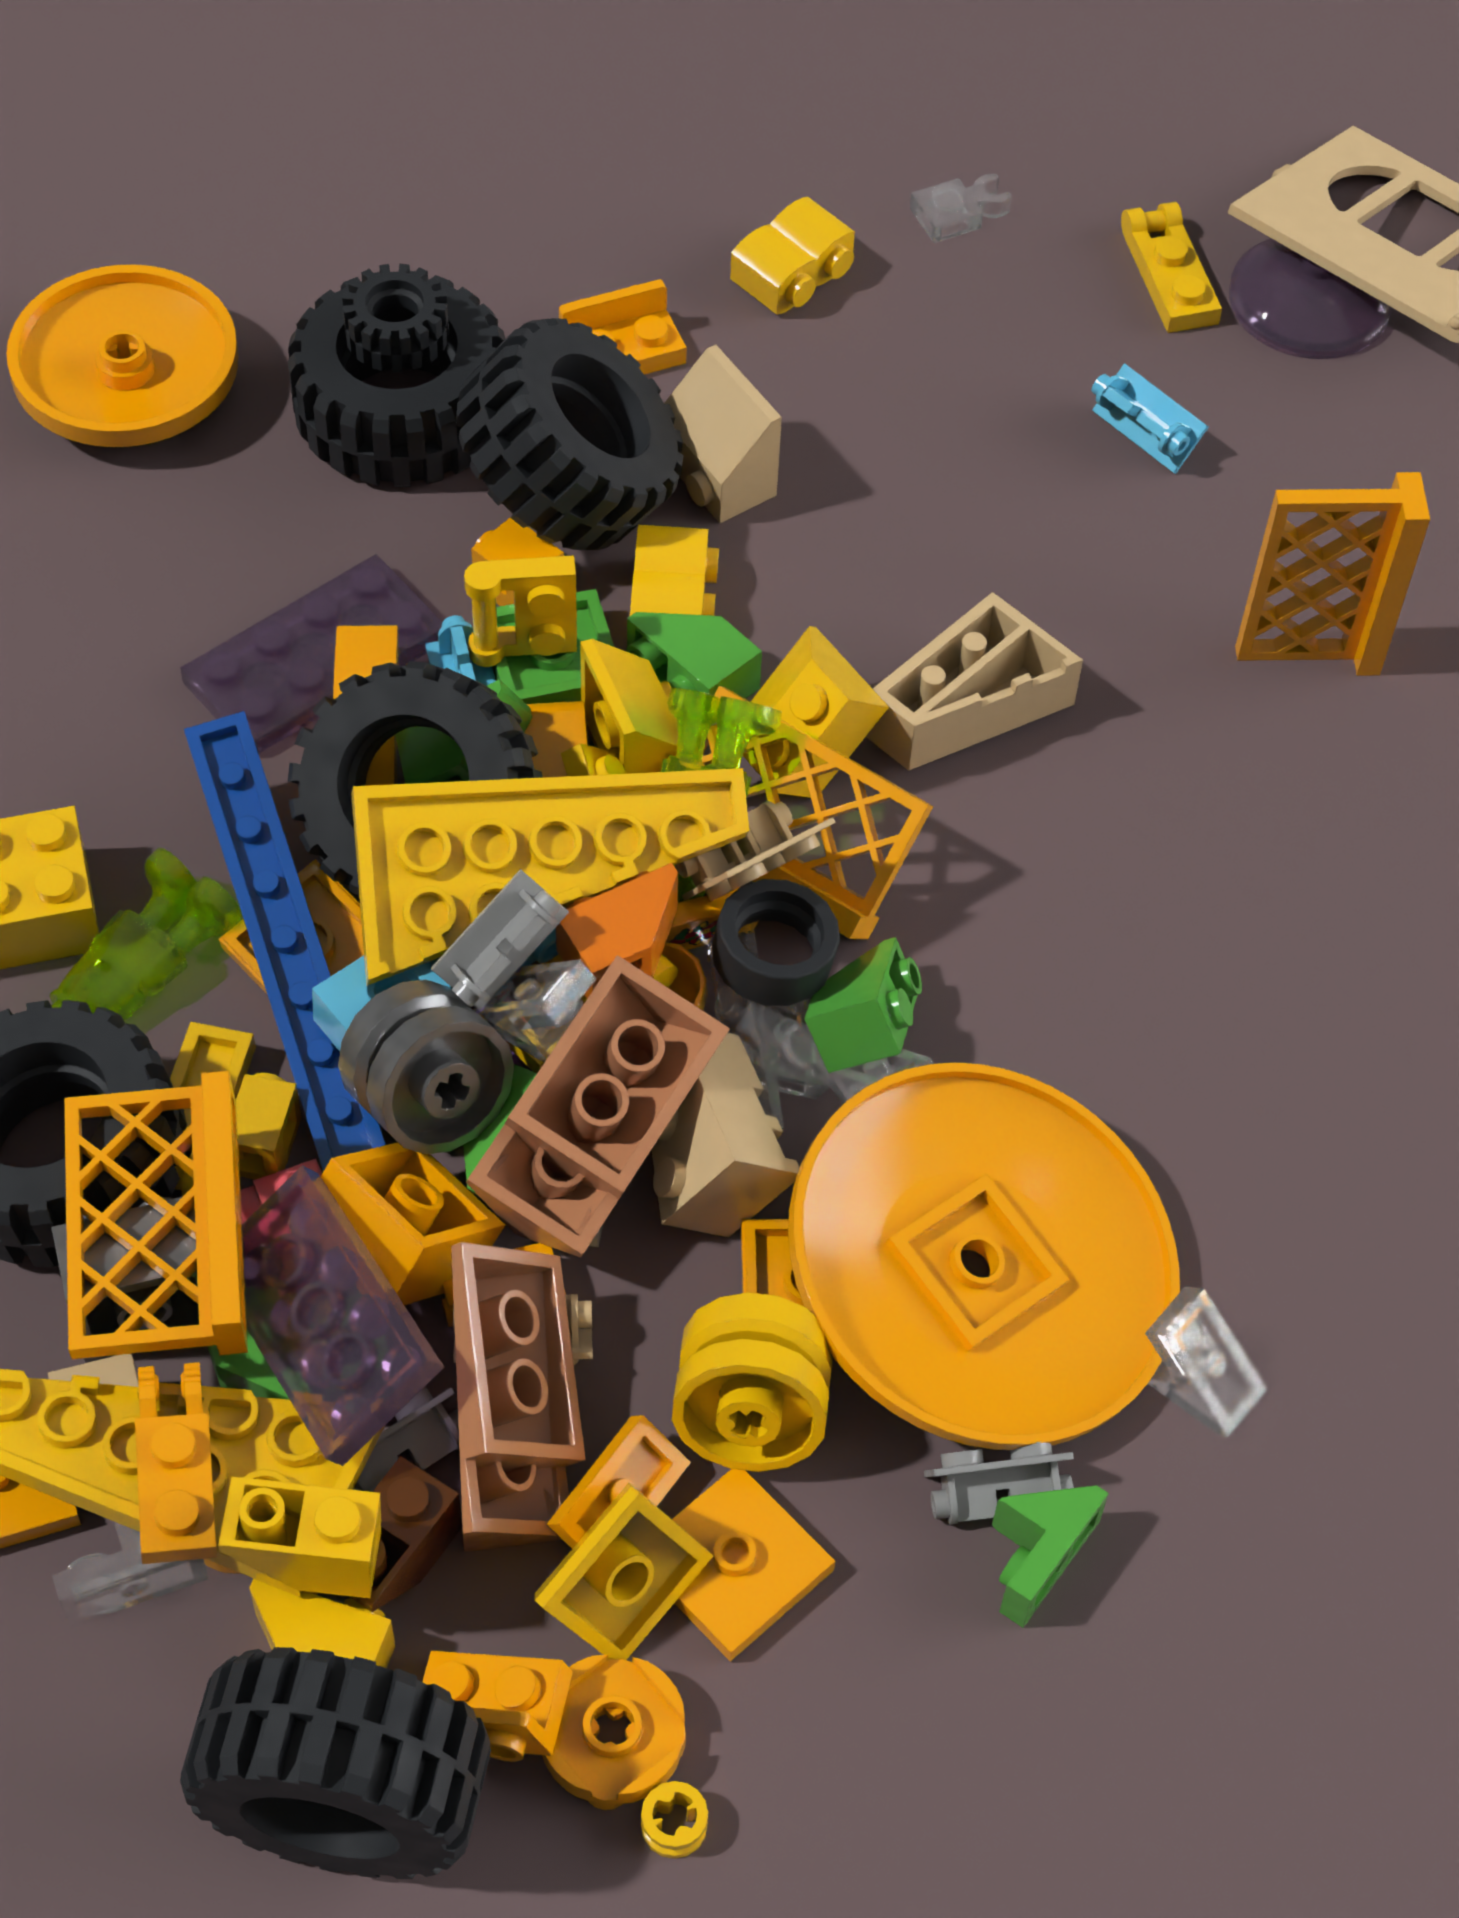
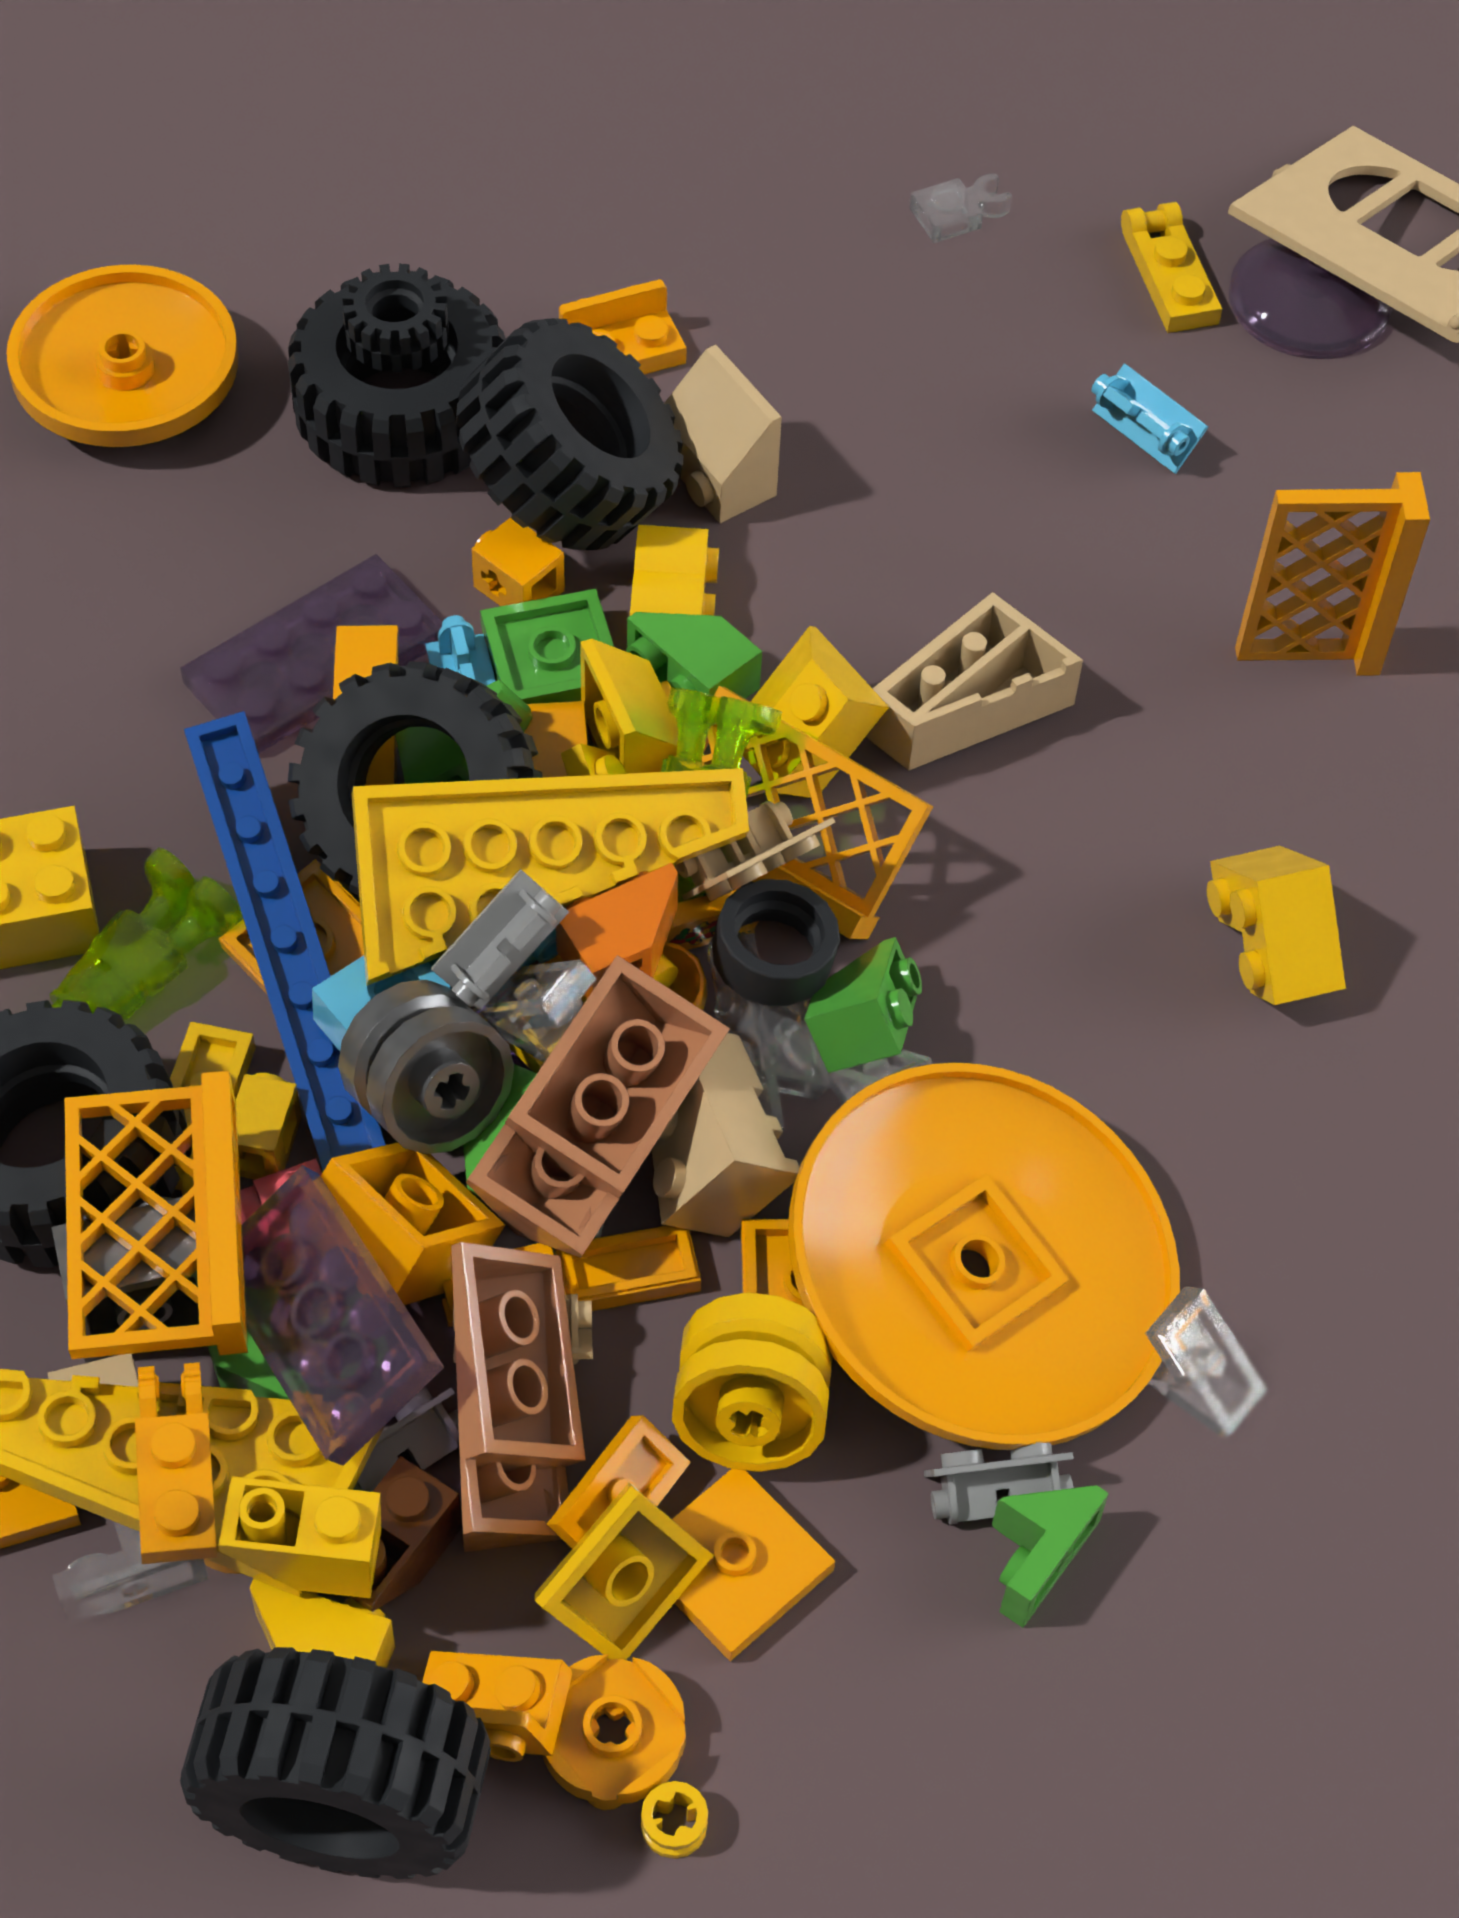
yellow plate [464,555,577,667] -> none
yellow brick [730,197,855,315] -> none
none -> light orange tile [556,1225,701,1311]
none -> yellow brick [1207,845,1346,1005]

